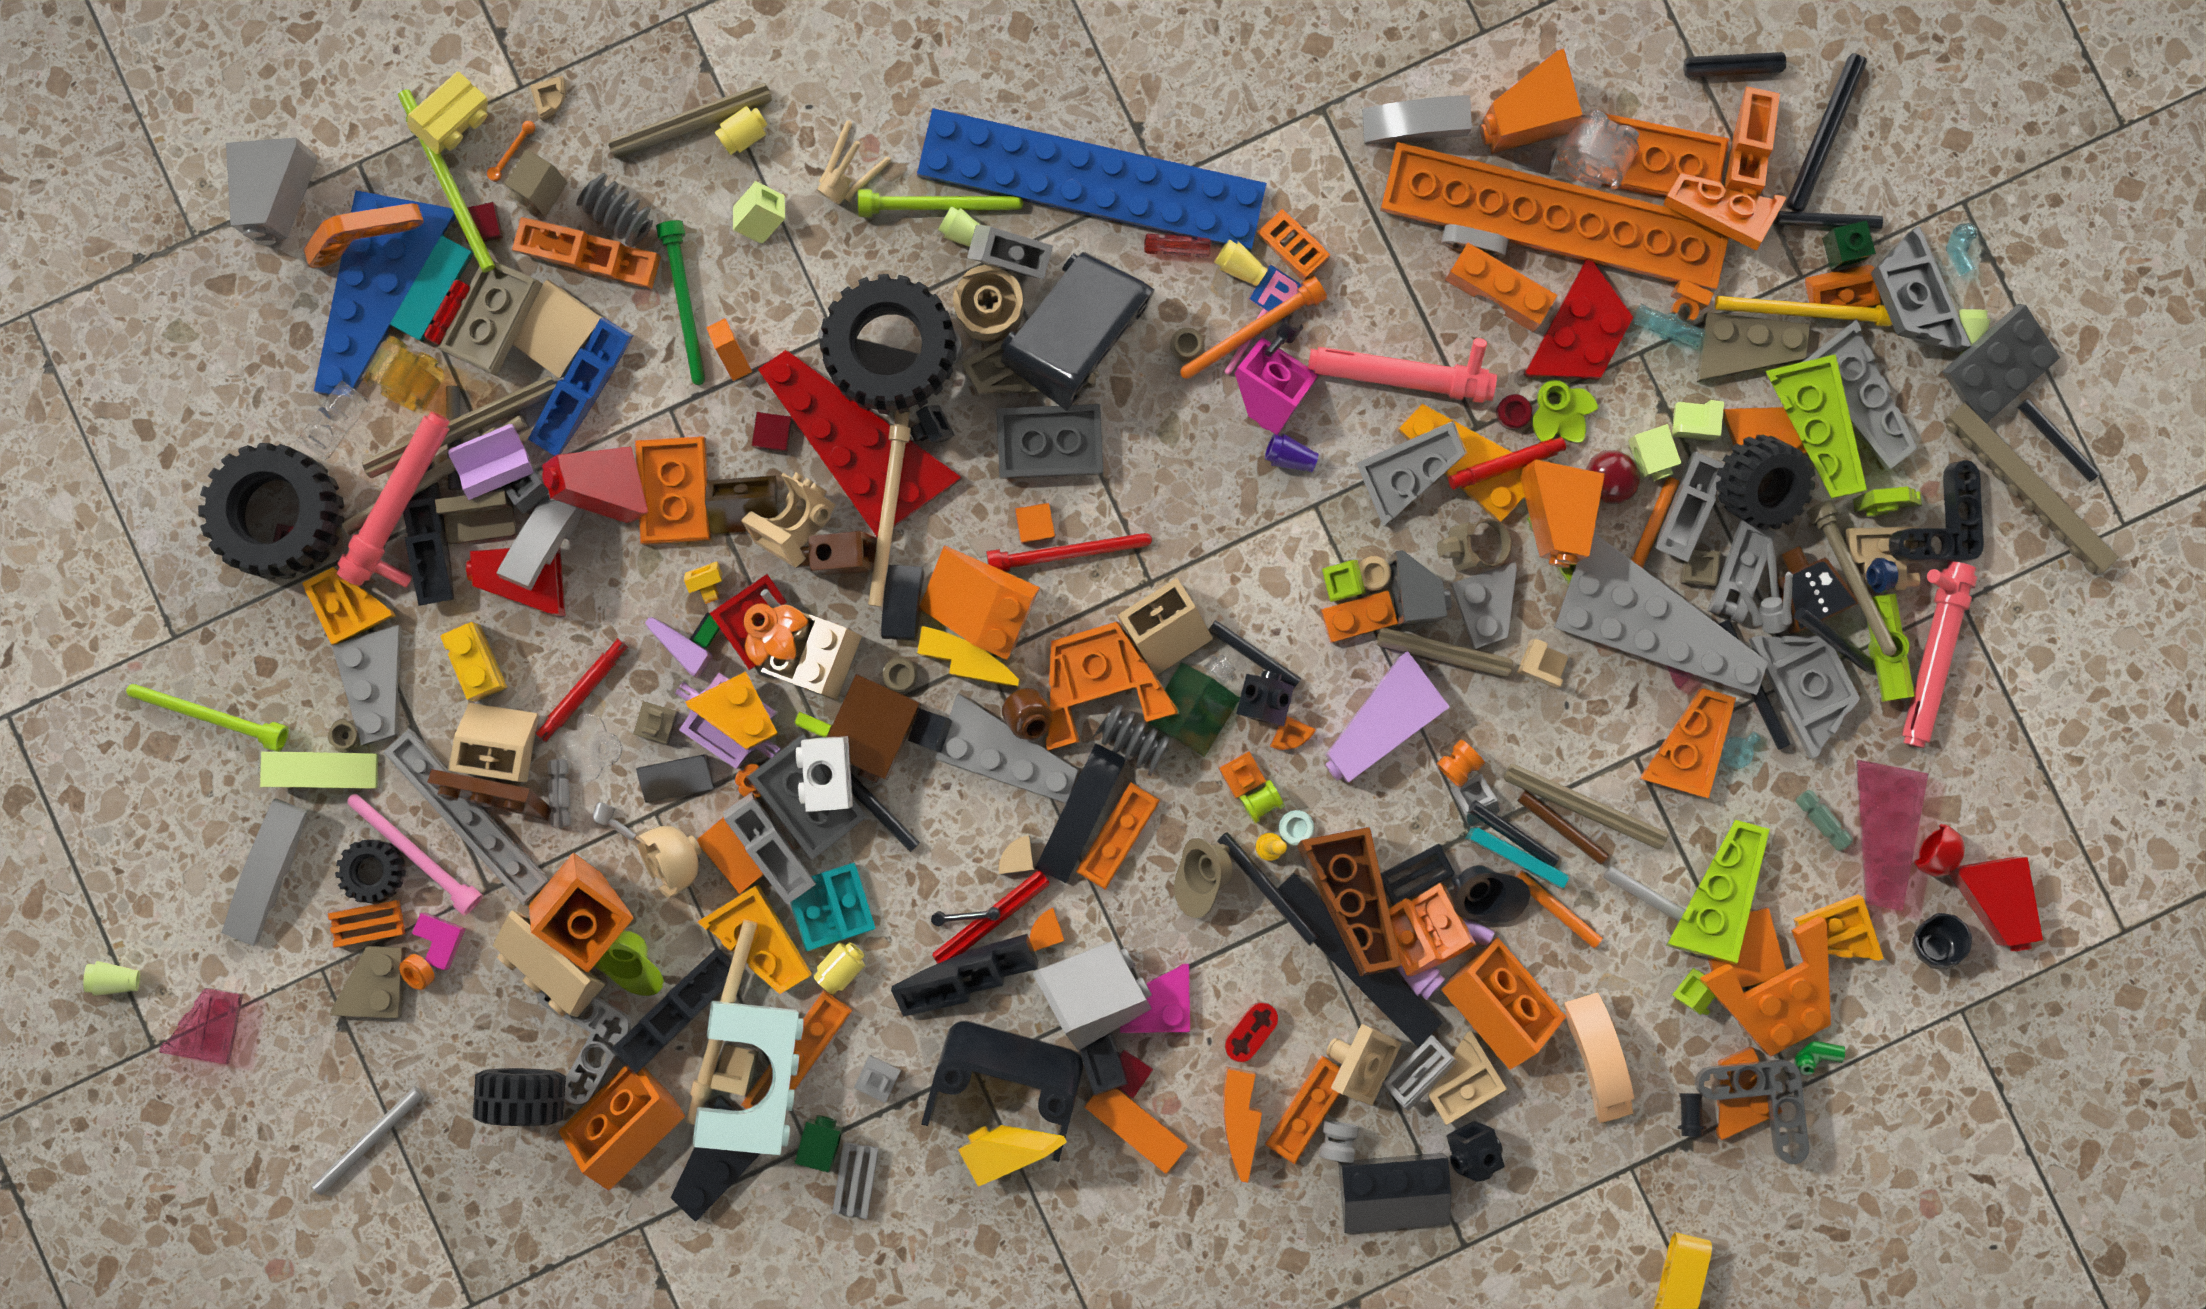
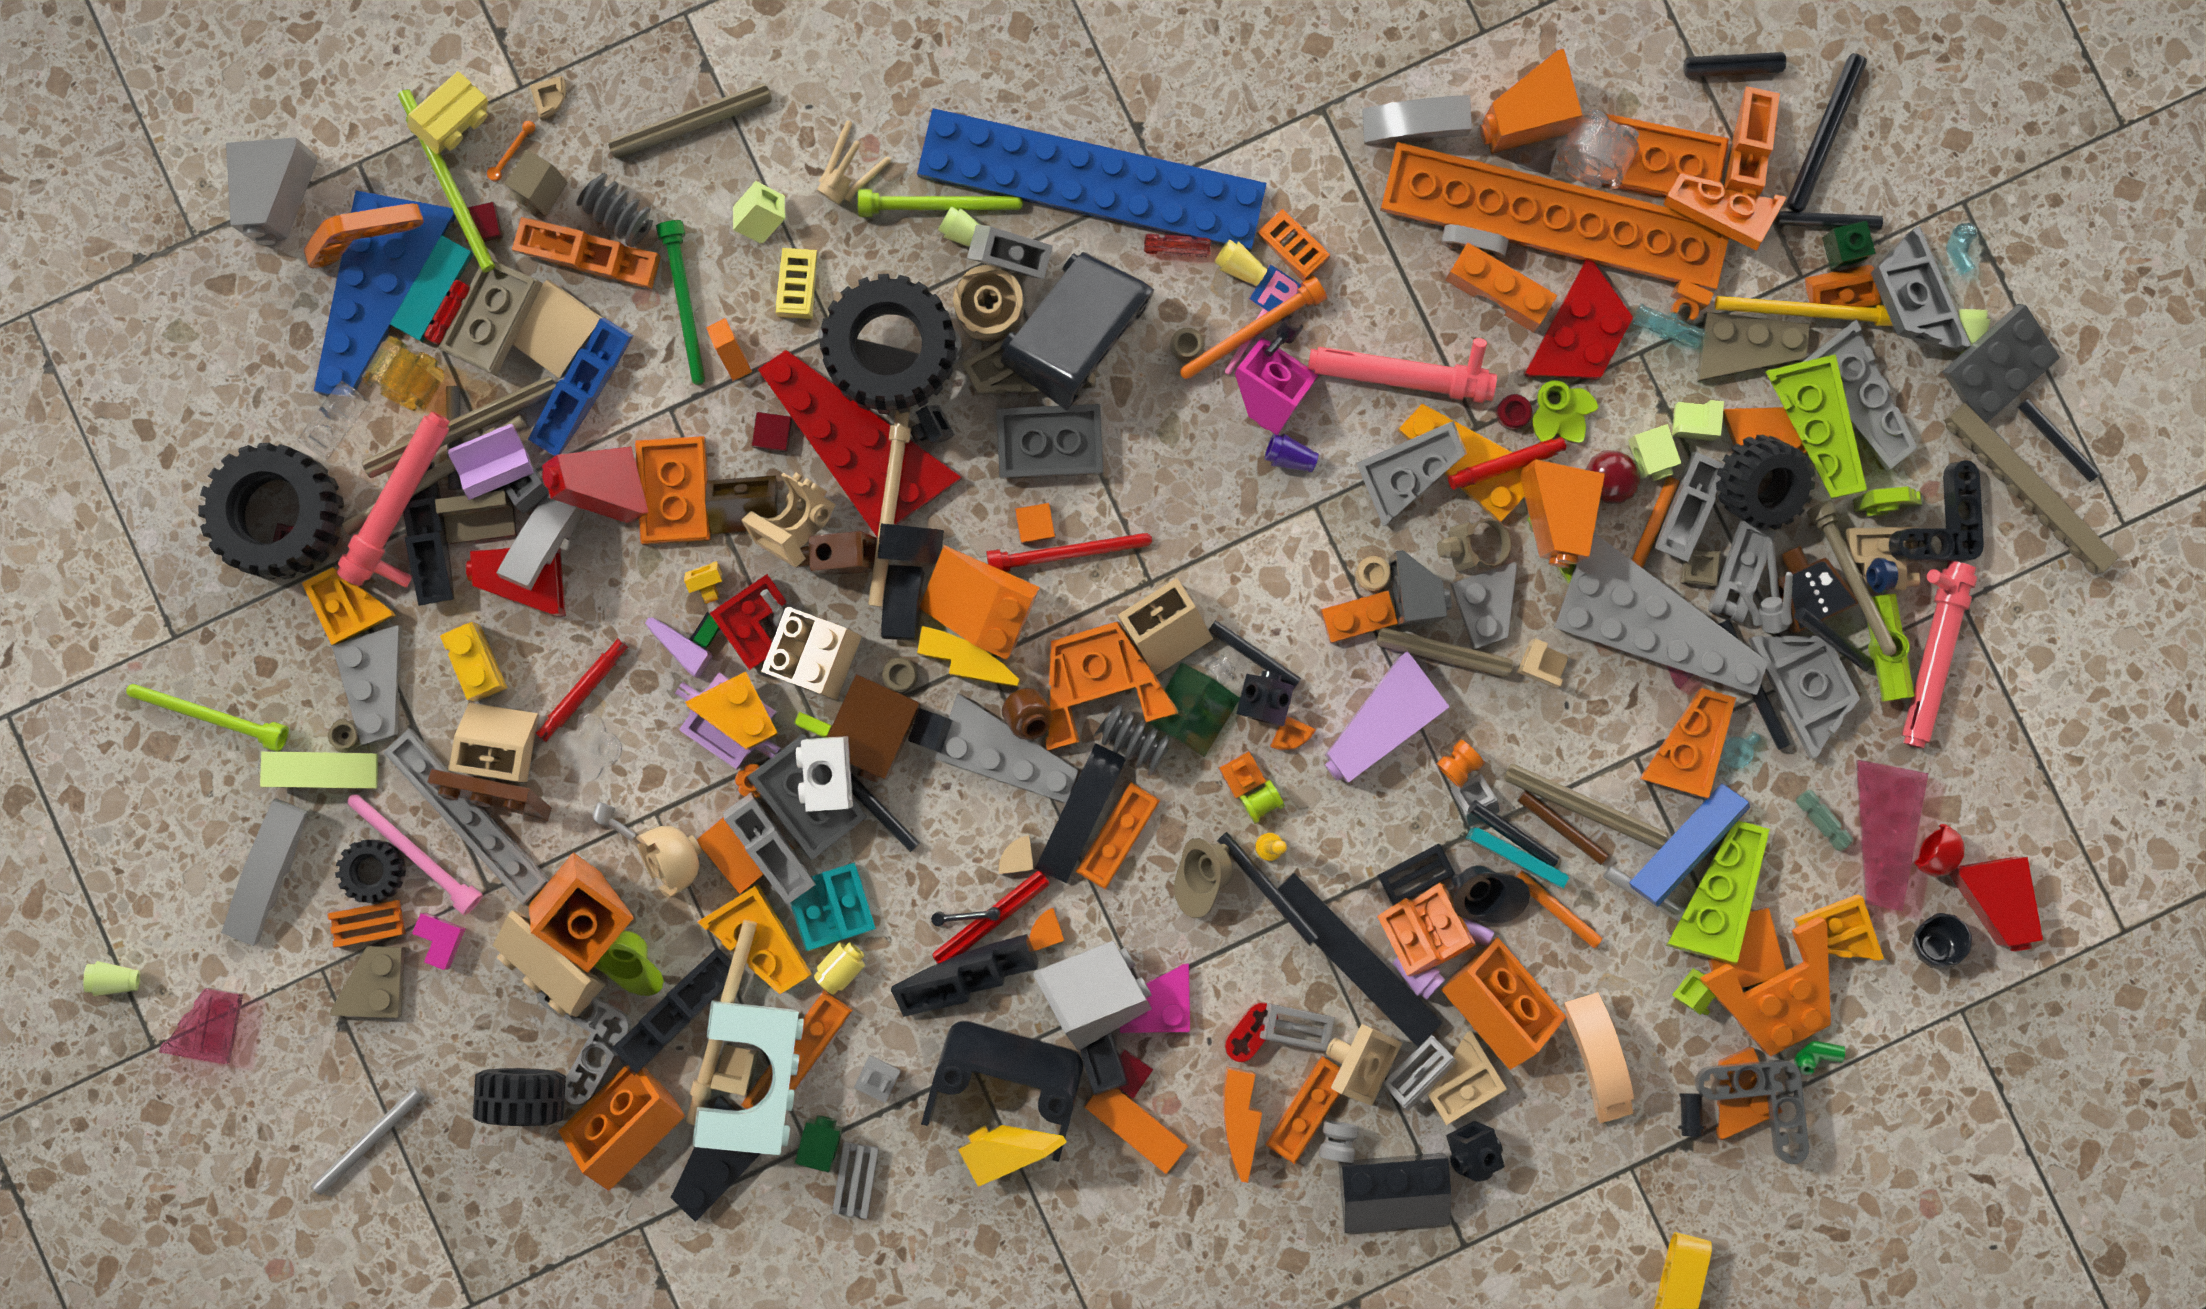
orange tile [399,954,435,990] -> none
light grey axle [547,759,571,828] -> none
dark tan tile [633,701,679,745] -> none
black slope [636,754,714,803] -> none
light yellow brick [715,106,768,155] -> none
orange plate [744,603,808,666] -> none
light aqua tile [1279,810,1314,845] -> none
dark orange wedge [1297,827,1401,977] -> none
lime tile [1322,560,1366,602] -> none
none -> light yellow slope [776,248,817,319]
none -> black slope [877,523,944,564]
none -> light grey tile [1260,1003,1335,1052]
none -> tile [1629,783,1750,907]

